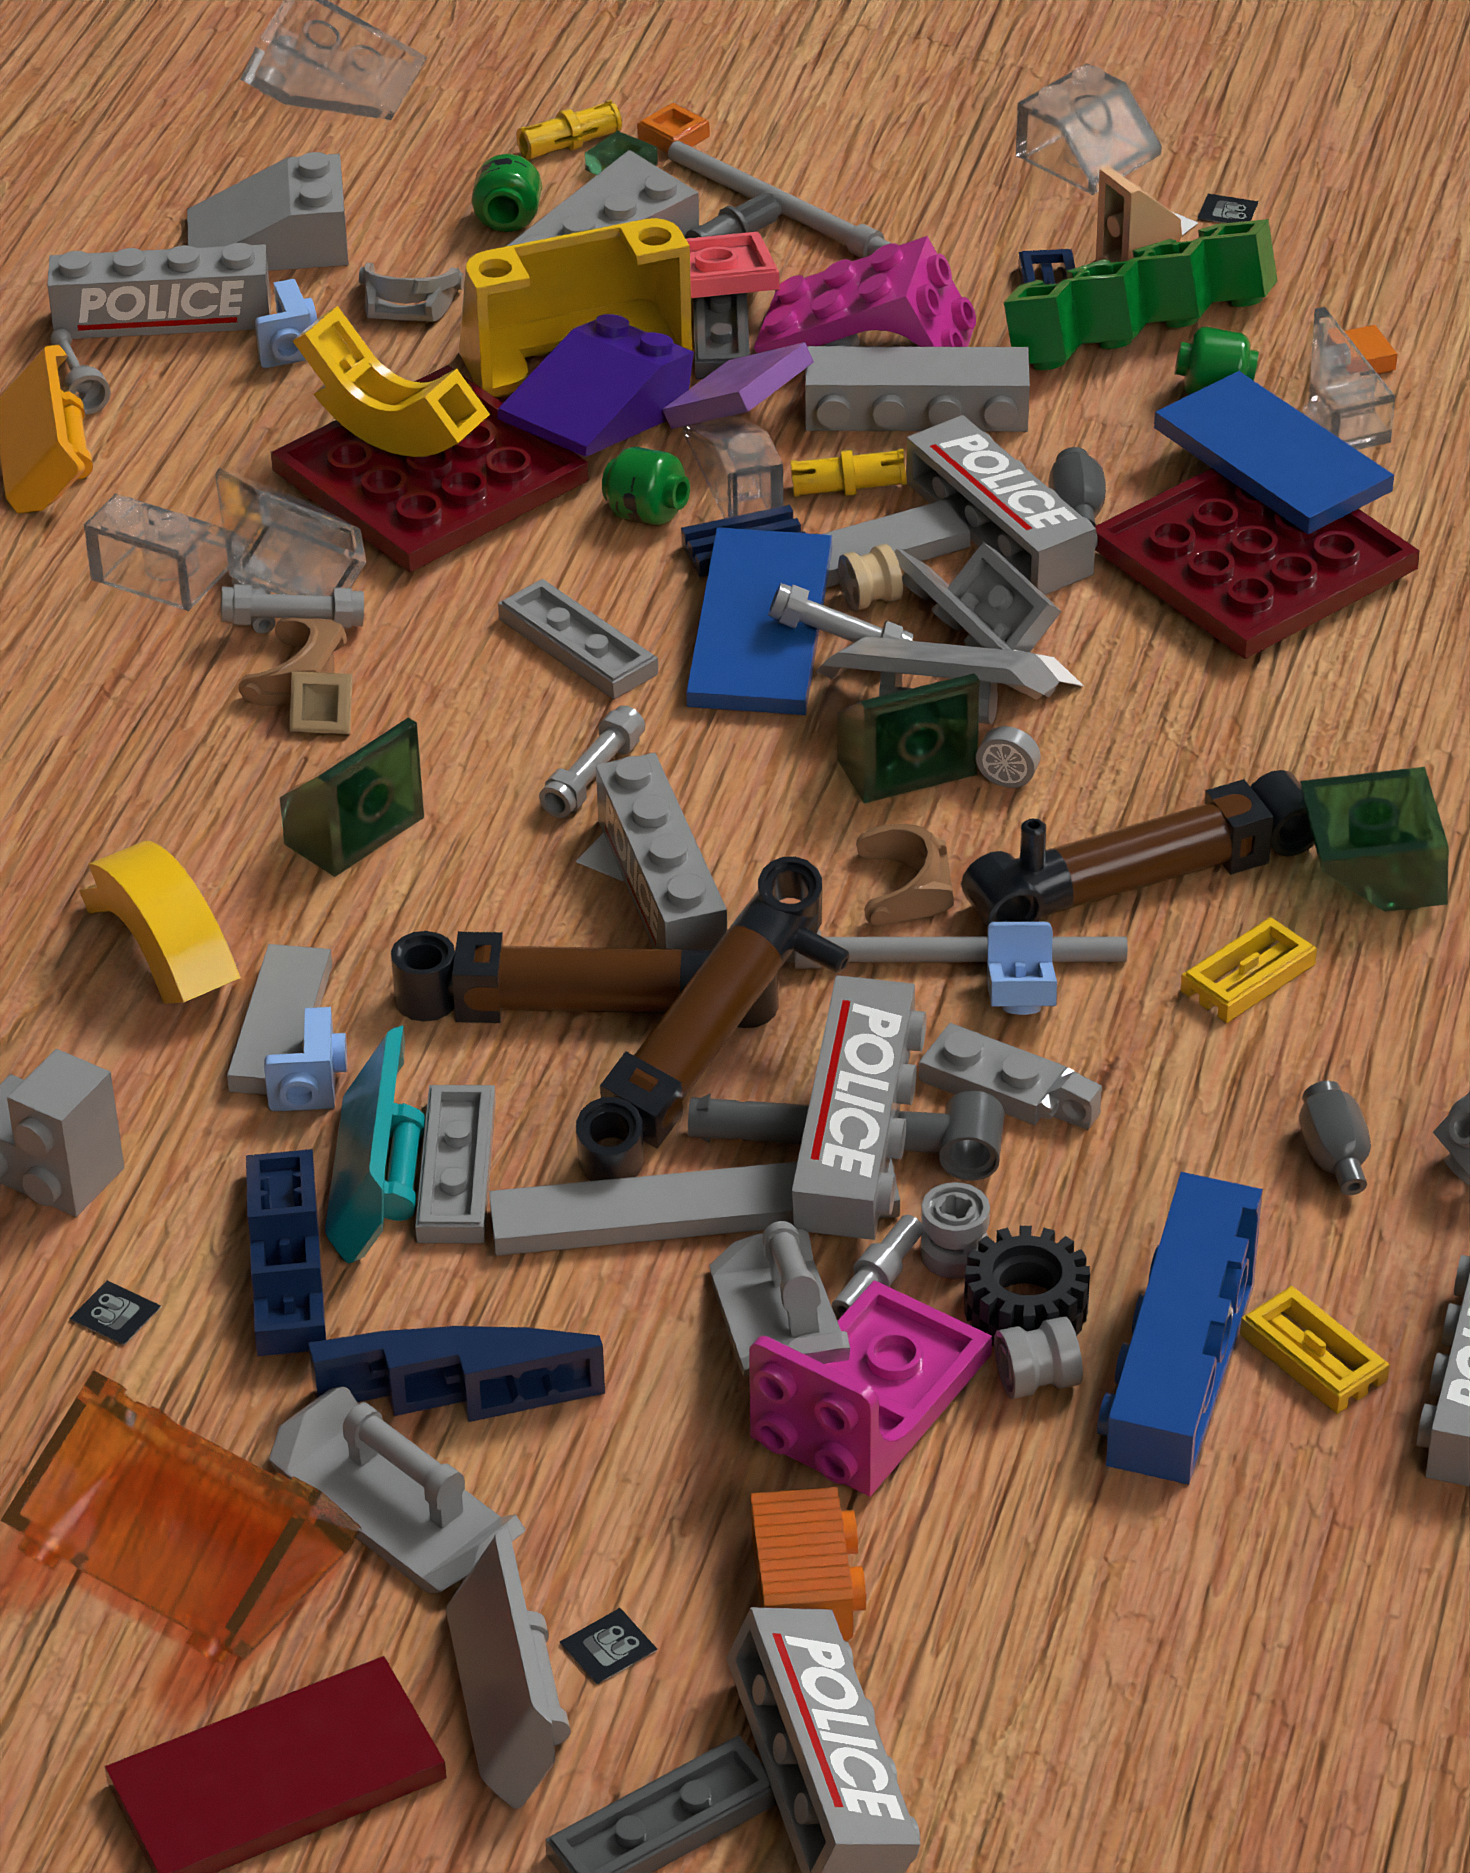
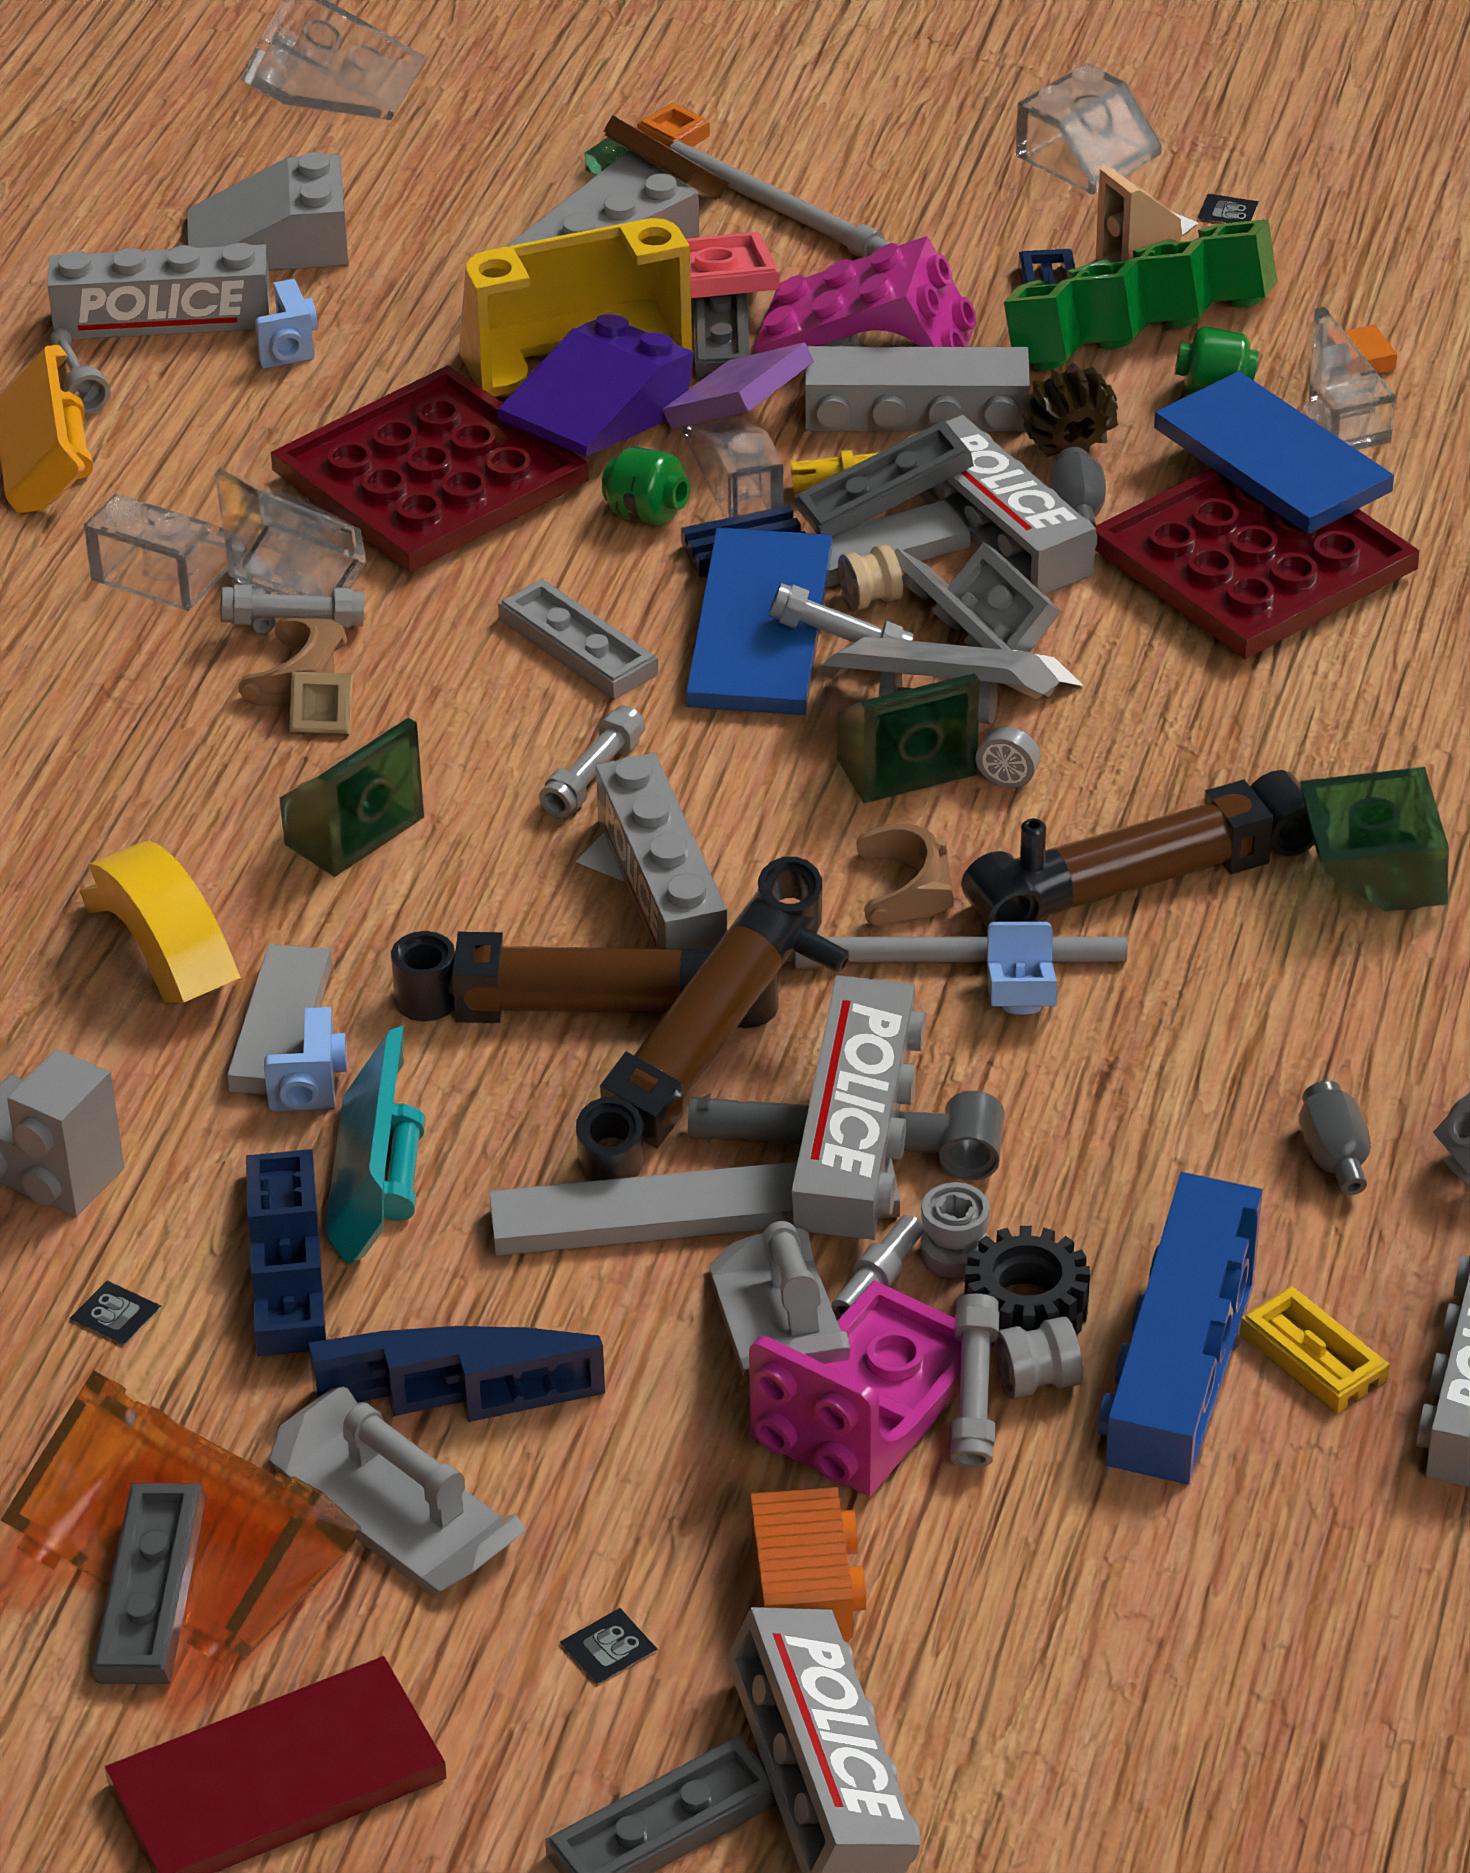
yellow arch [293,306,490,457] -> none
light grey helmet [359,263,464,322] -> none
light grey tile [416,1085,496,1243] -> none
light grey piece [446,1523,571,1809] -> none
green head [471,153,542,233] -> none
yellow pin [516,100,622,160] -> none
dark grey axle [685,192,781,239] -> none
light grey hinge [919,1023,1102,1130] -> none
yellow tile [1180,917,1317,1023] -> none
none -> dark grey tile [92,1483,207,1684]
none -> reddish brown tile [604,115,729,199]
none -> dark grey tile [794,420,974,538]
none -> light grey bar [949,1294,999,1468]
none -> dark brown gear [1022,363,1119,457]

